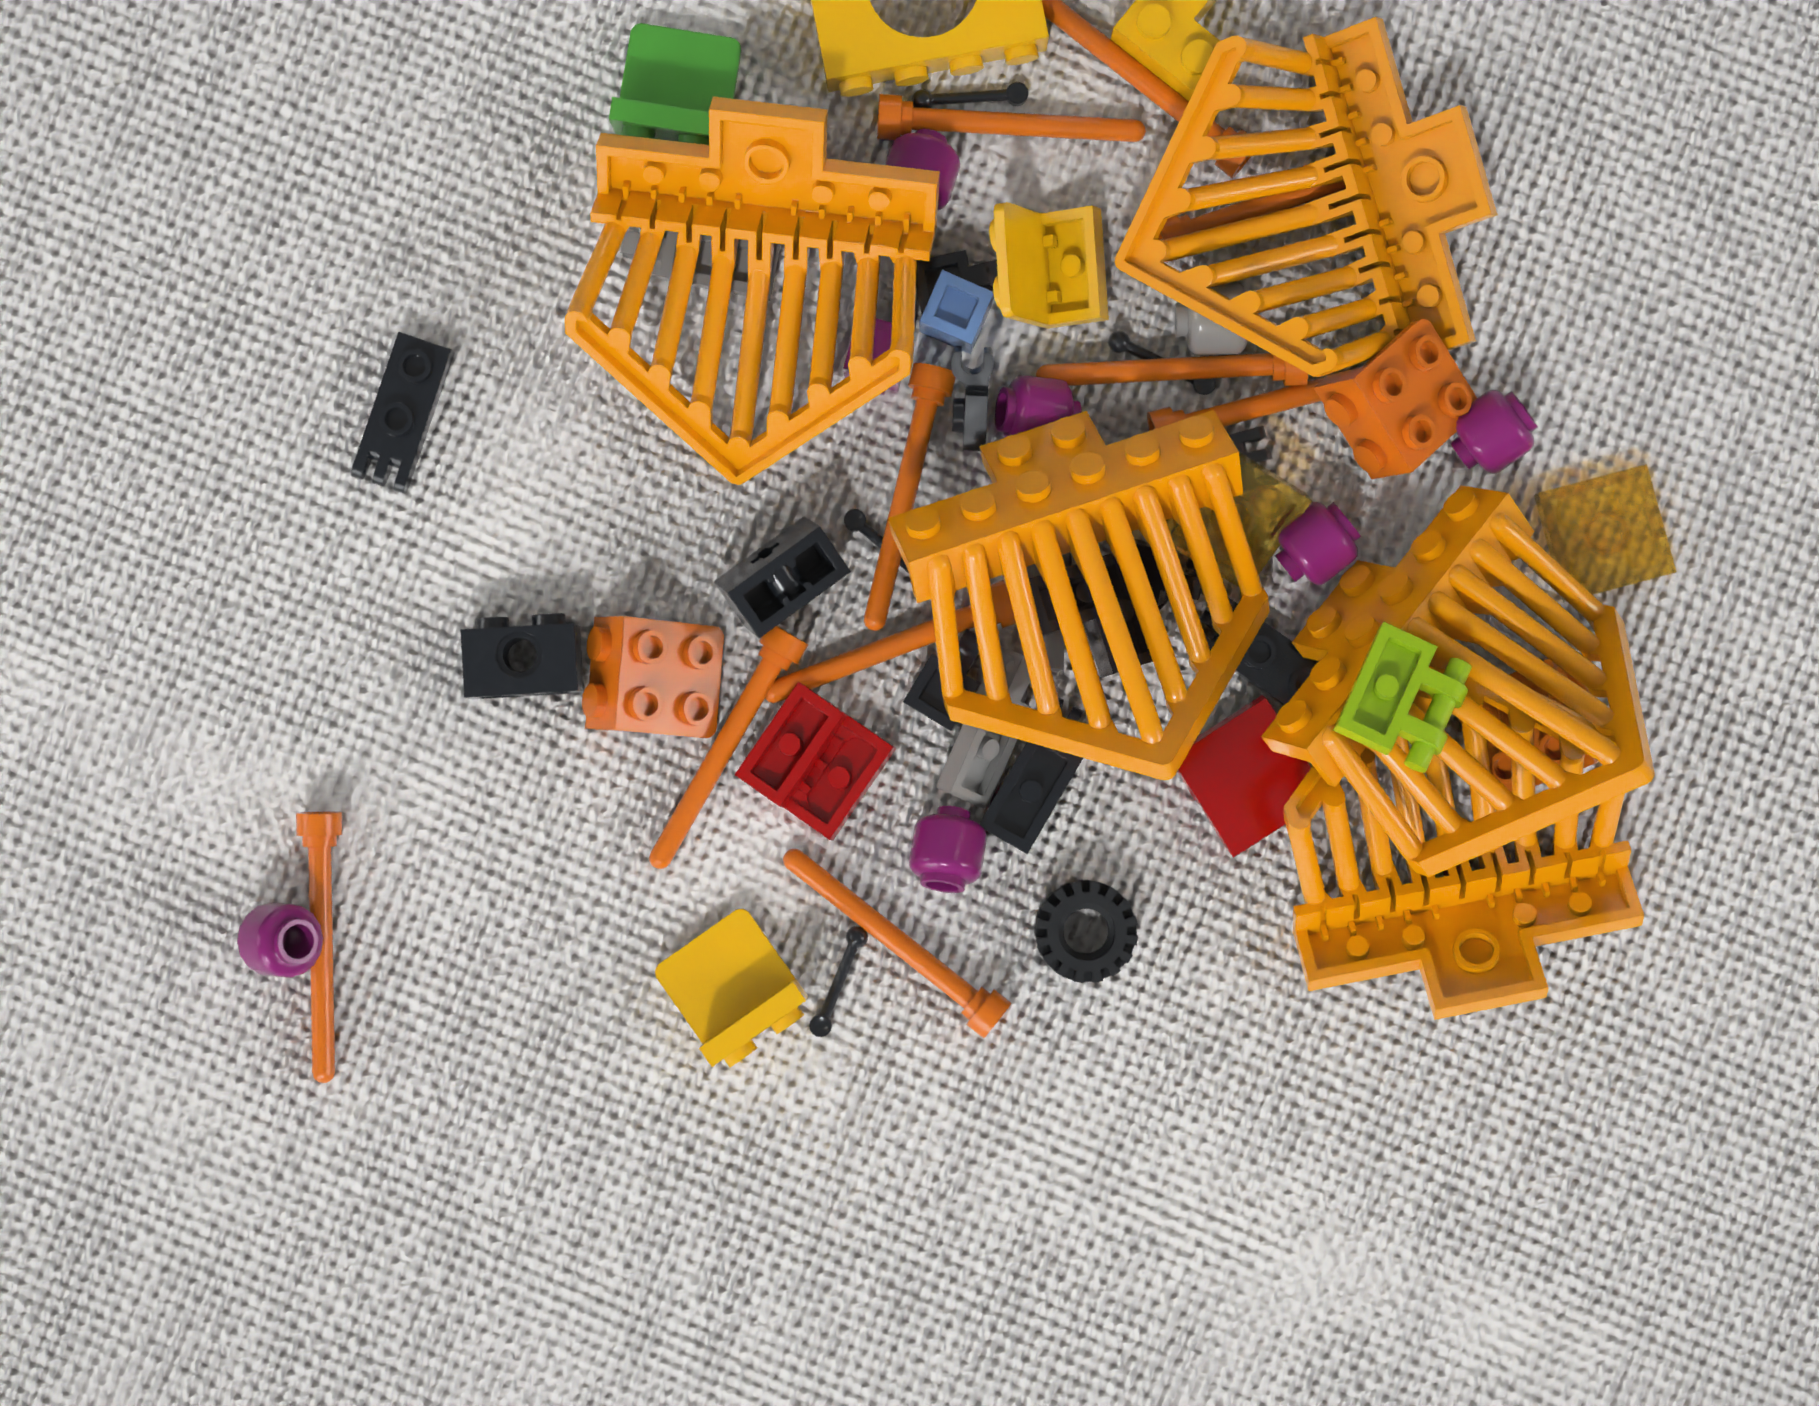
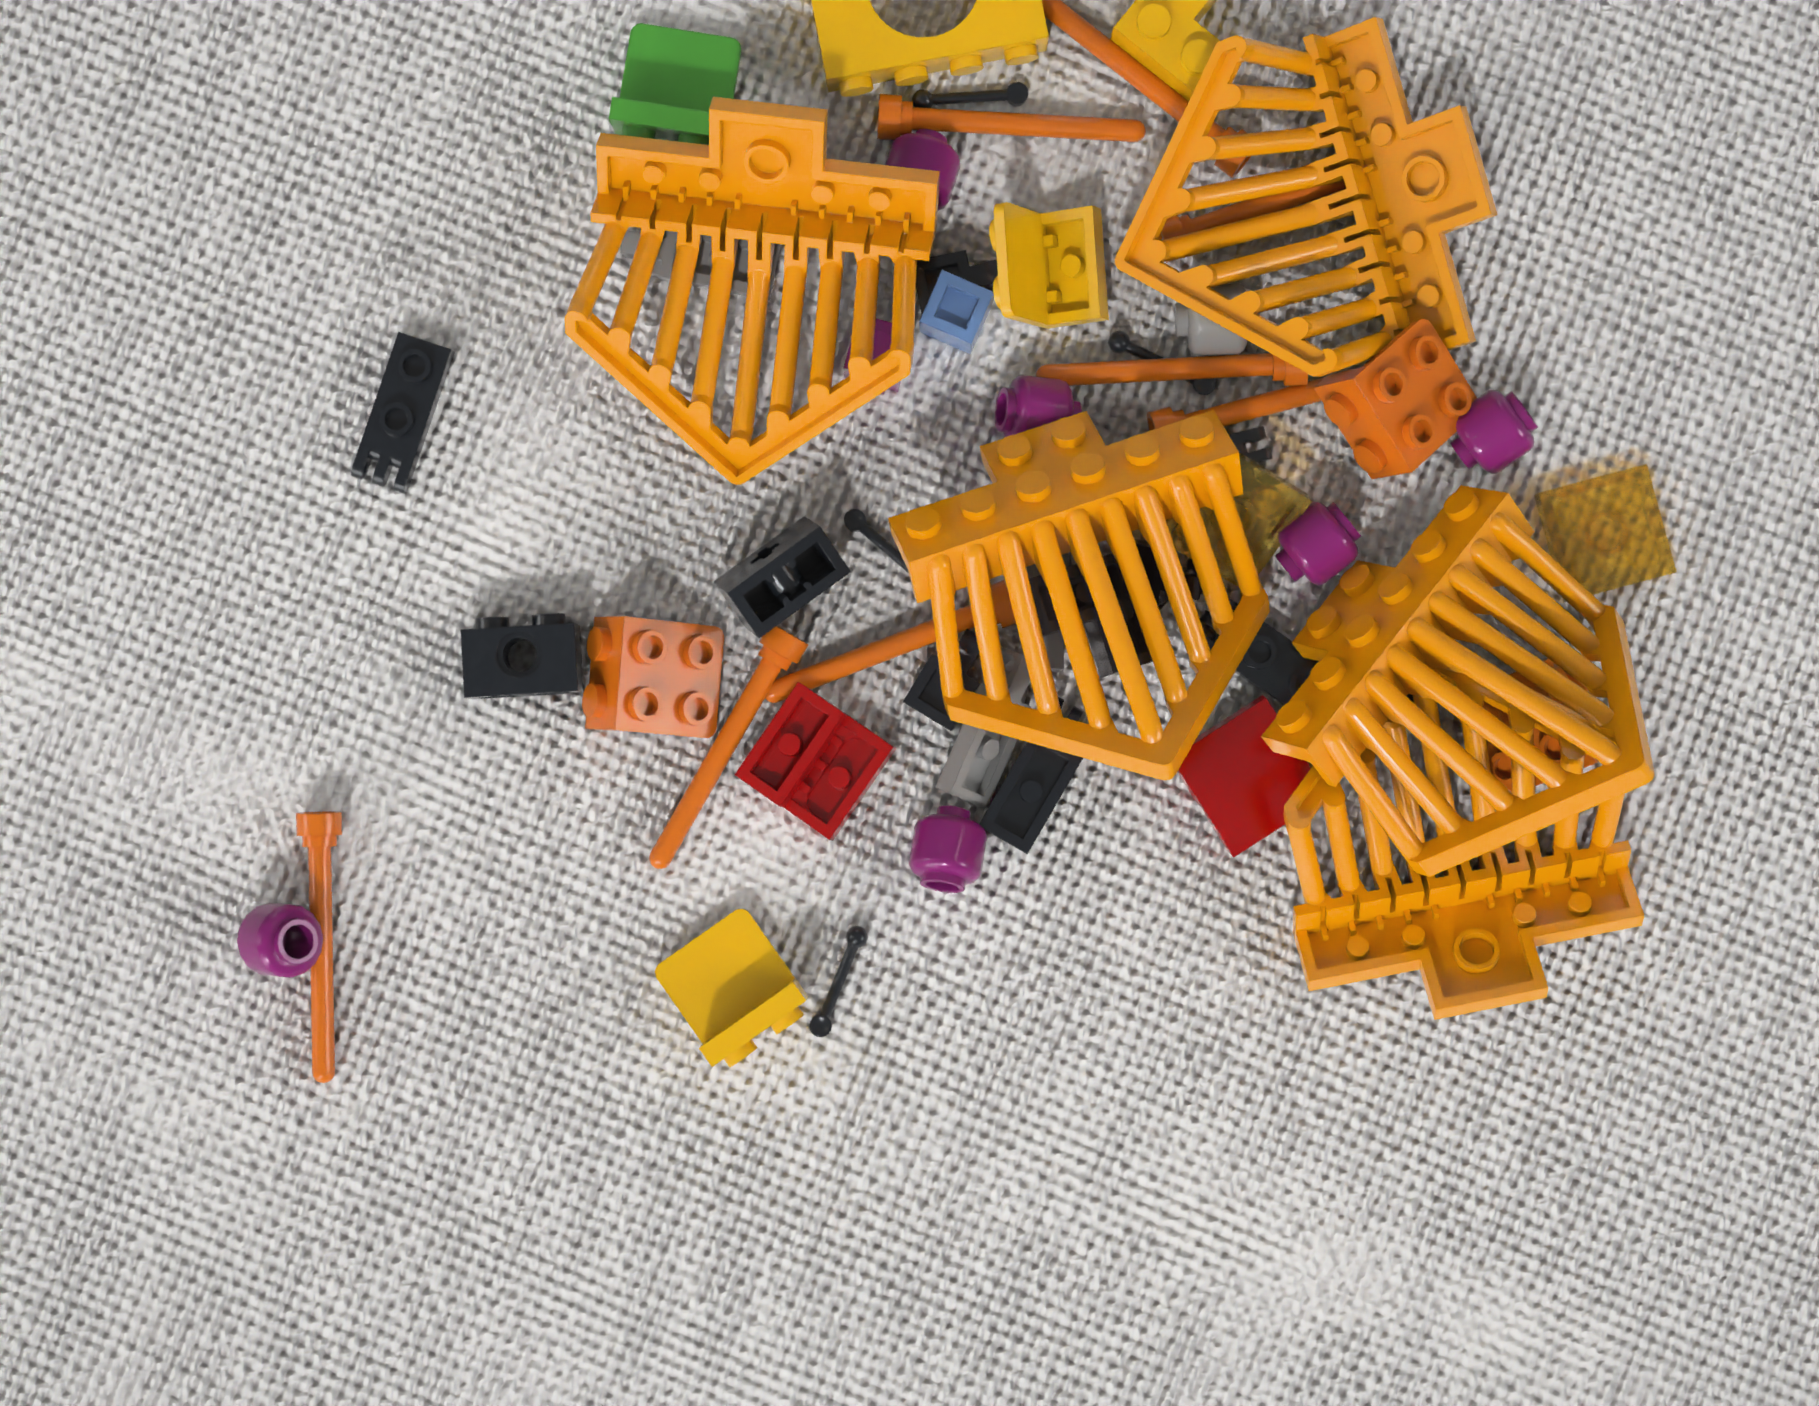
orange piece [783,849,1012,1038] -> none
orange piece [864,363,956,631] -> none
black plate [951,346,994,451] -> none
black tyre [1034,880,1138,983] -> none
lime plate [1333,622,1472,773] -> none

